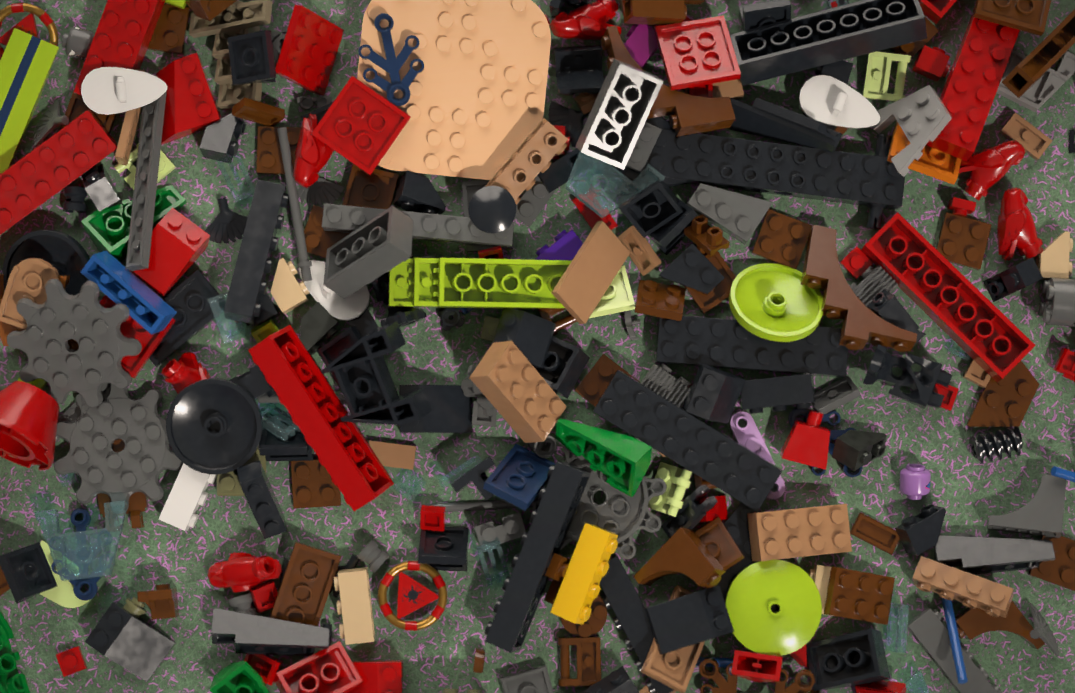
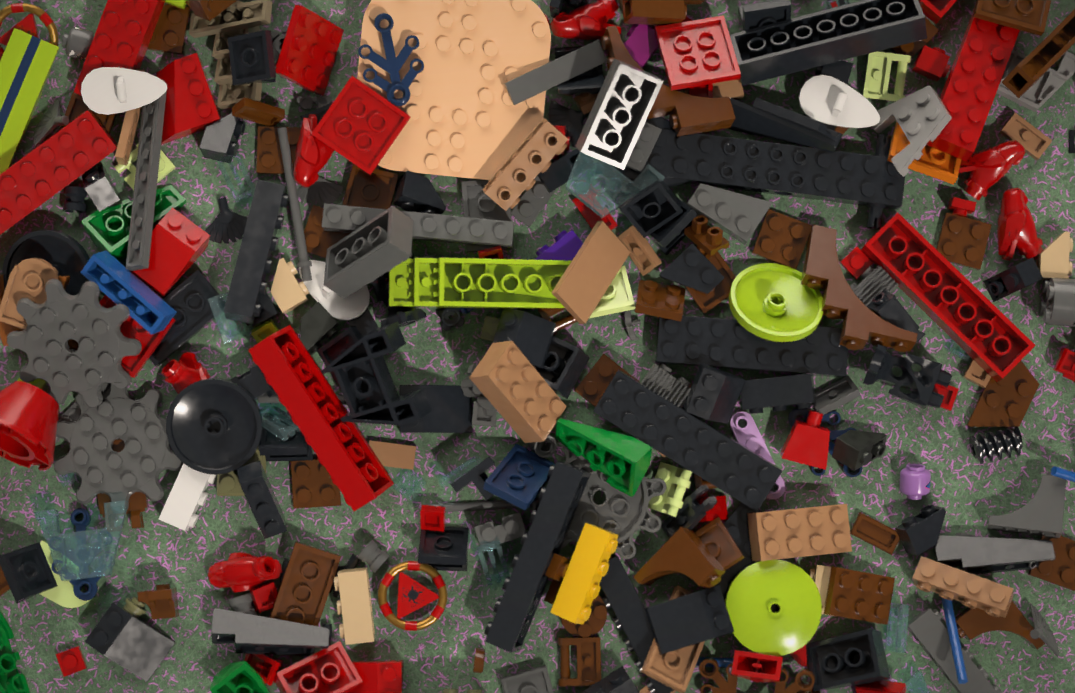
black dish [469,186,516,233] -> none
none -> dark grey piece [504,40,607,105]

